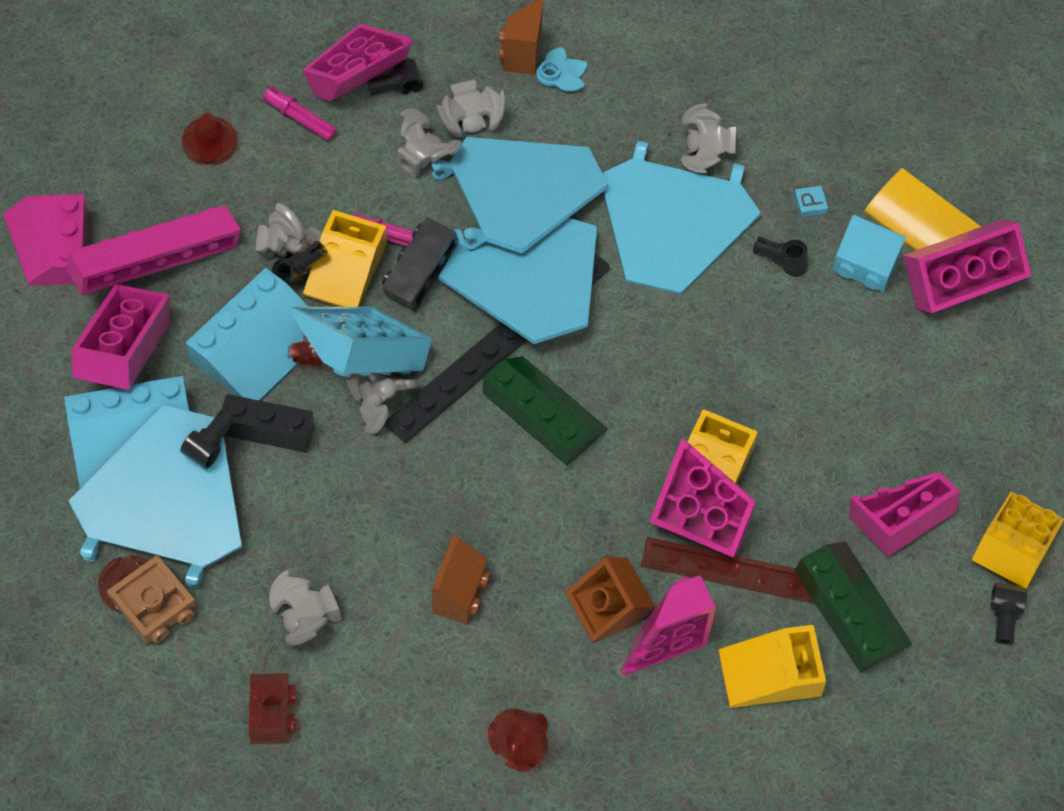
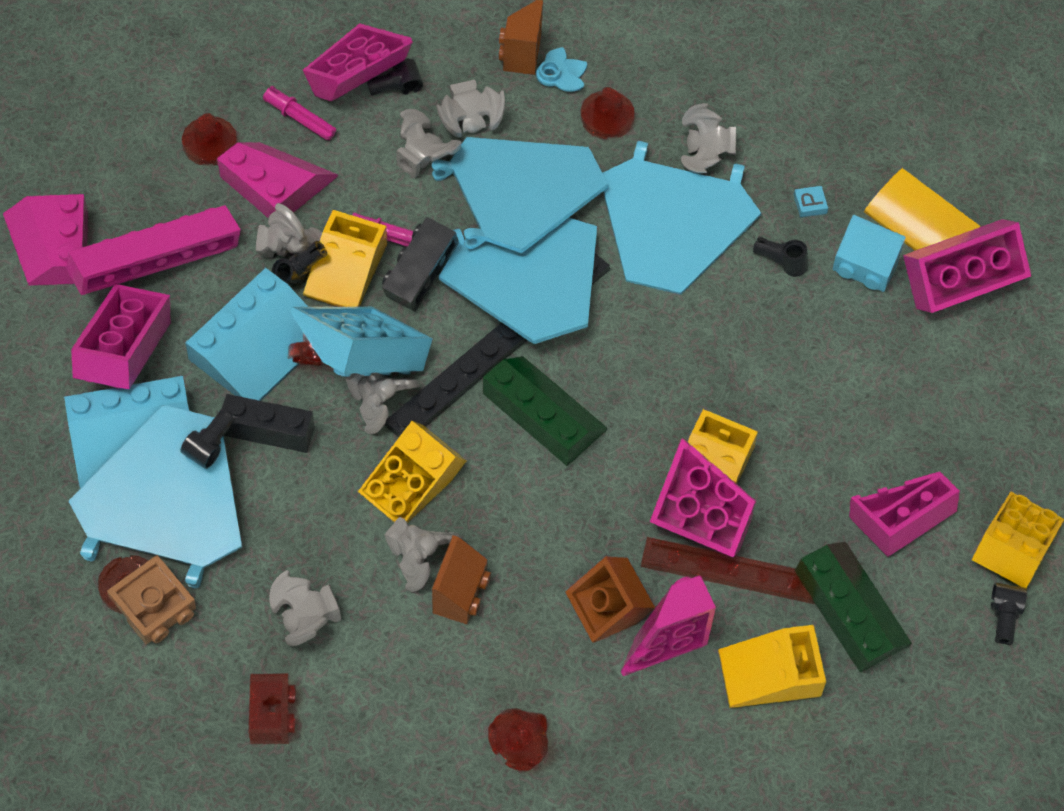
none -> dark pink wedge [217,142,338,218]
none -> yellow slope [358,421,467,522]
none -> light grey animal [384,517,461,592]
none -> clear red tile [581,87,634,139]

